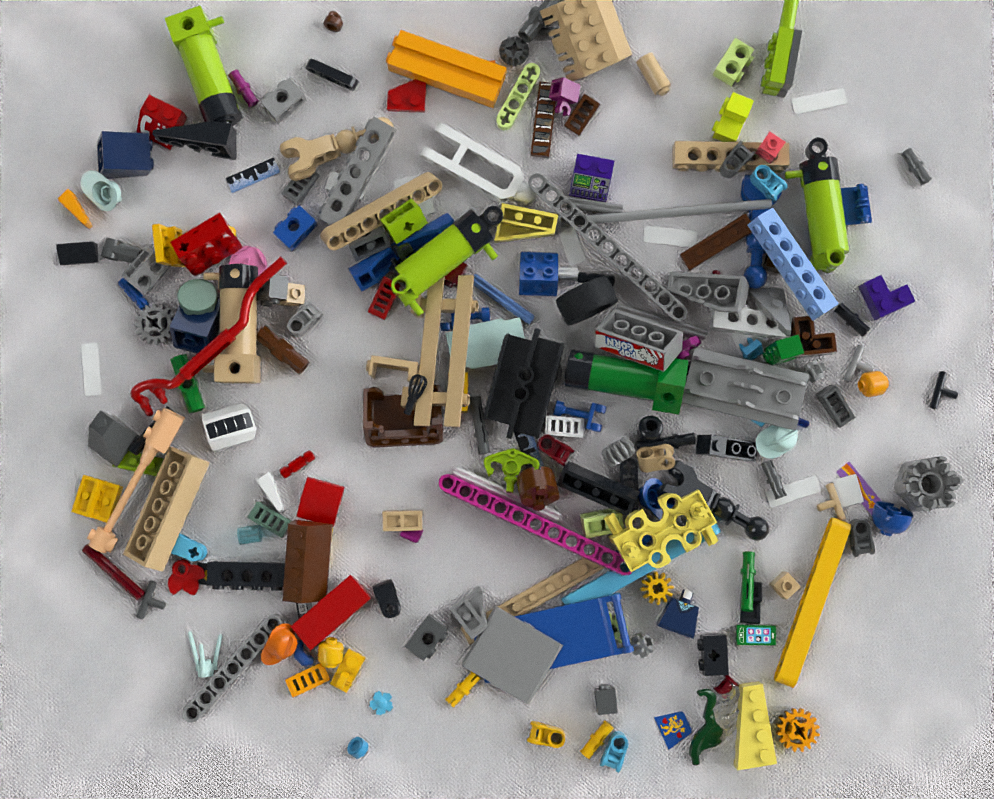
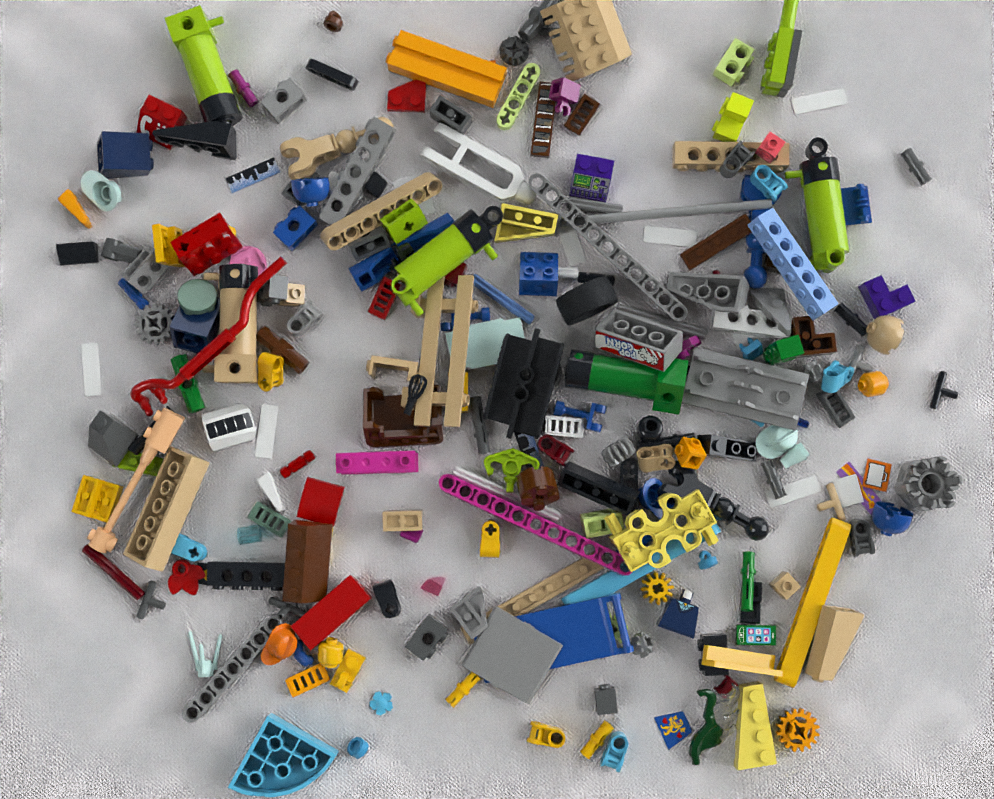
tan brick [636,52,671,96] -> none
none -> medium azure brick [228,713,339,797]
none -> white sticker [255,404,279,459]
none -> yellow piece [257,352,284,392]
none -> dark grey piece [269,597,306,620]
none -> blue cylinder [291,177,330,207]
none -> dark pink fence [336,451,419,475]
none -> black slope [365,172,387,198]
none -> clear pink tile [420,576,446,596]
none -> dark grey brick [429,95,472,135]
none -> yellow piece [480,520,500,558]
none -> light orange brick [674,437,707,470]
none -> dark azure tile [698,550,718,570]
none -> yellow fence [702,645,783,677]
none -> light aqua cone [780,442,810,469]
none -> tan slope [805,605,864,683]
none -> medium azure piece [821,360,854,393]
none -> sticker [862,458,892,492]
none -> tan cylinder [866,315,904,355]

